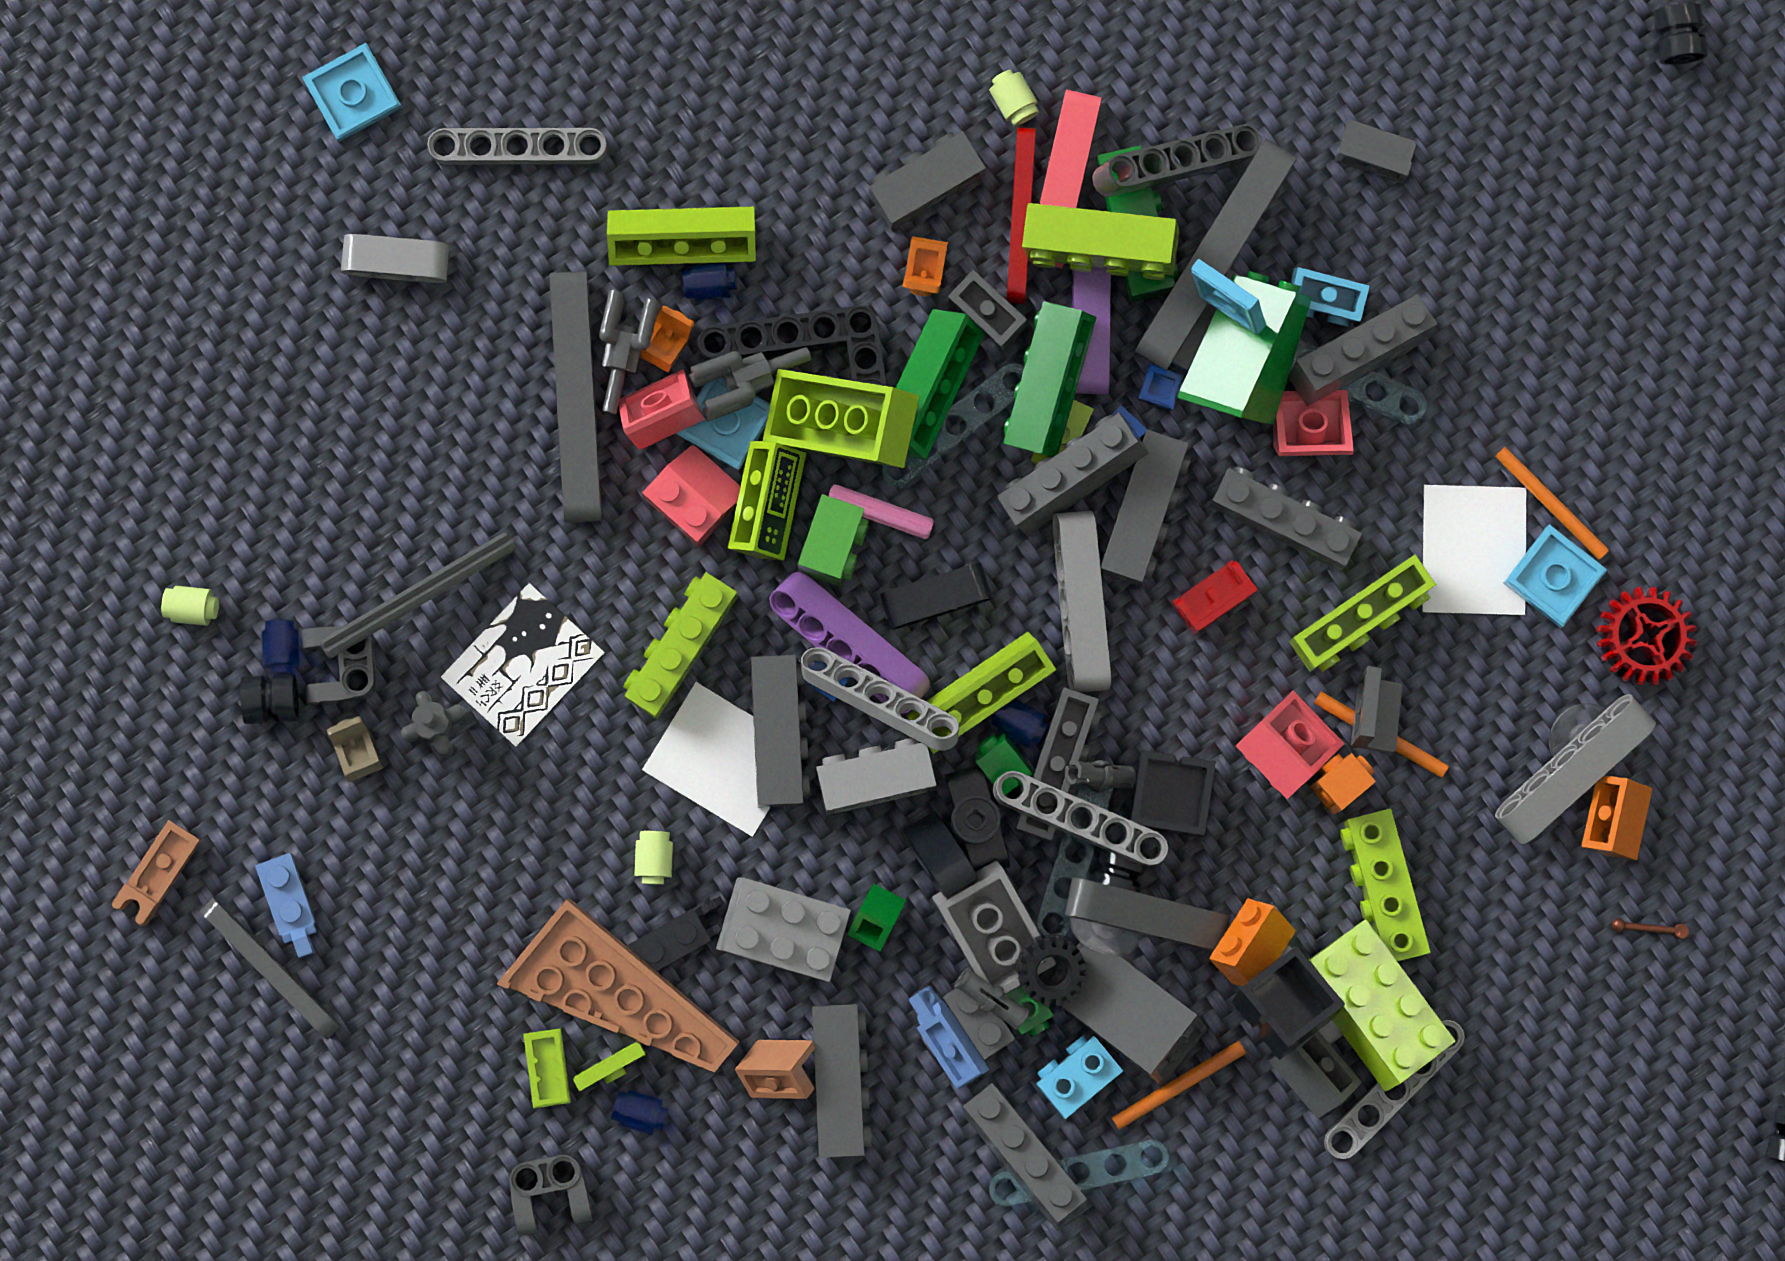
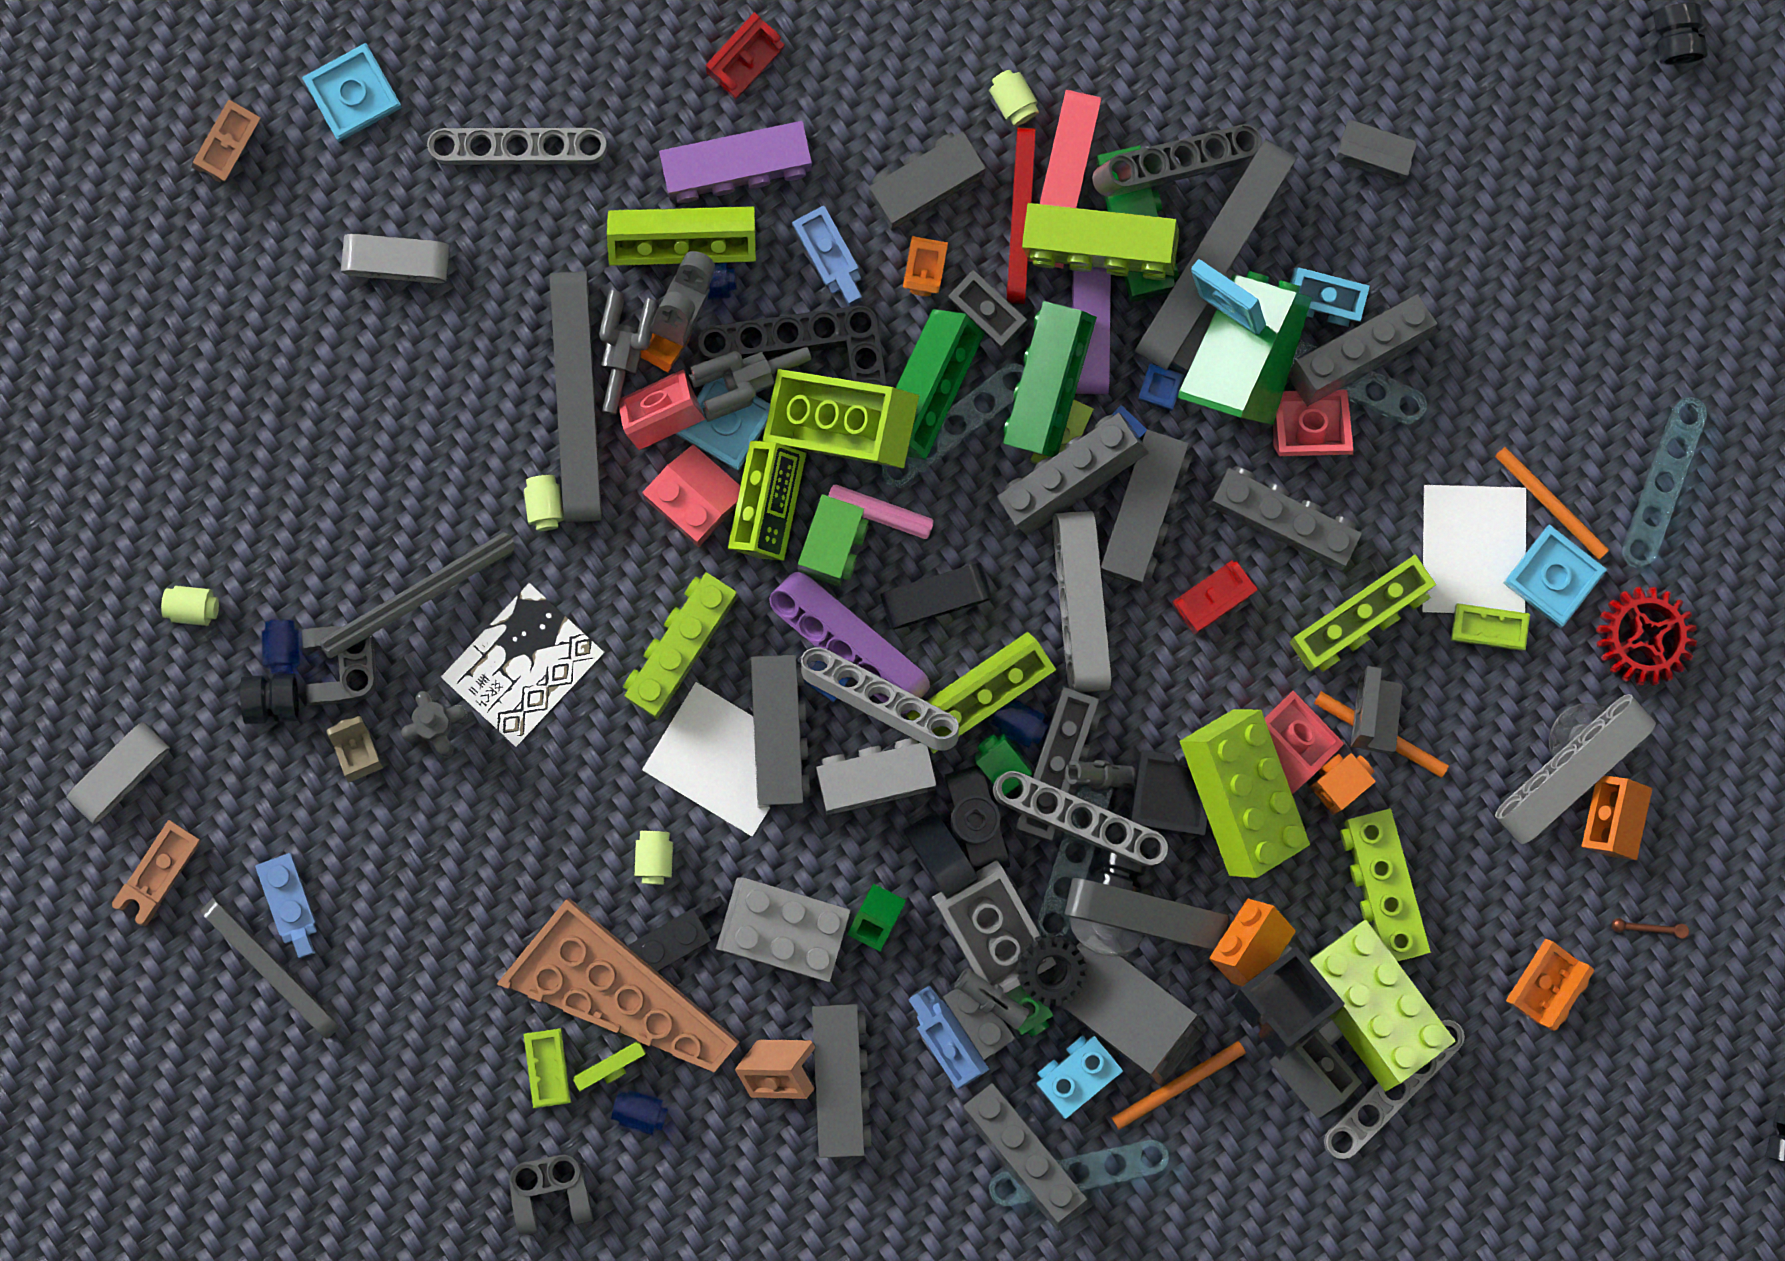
none -> light grey beam [66,722,170,824]
none -> nougat hinge [191,99,261,182]
none -> yellowish green brick [524,475,564,531]
none -> dark grey piece [650,251,715,347]
none -> medium lavender brick [659,121,812,203]
none -> red hinge [706,12,785,100]
none -> medium blue hinge [792,205,862,307]
none -> lime brick [1179,709,1310,878]
none -> lime plate [1451,603,1530,651]
none -> orange bracket [1506,939,1594,1031]
none -> clear light blue beam [1622,397,1707,568]

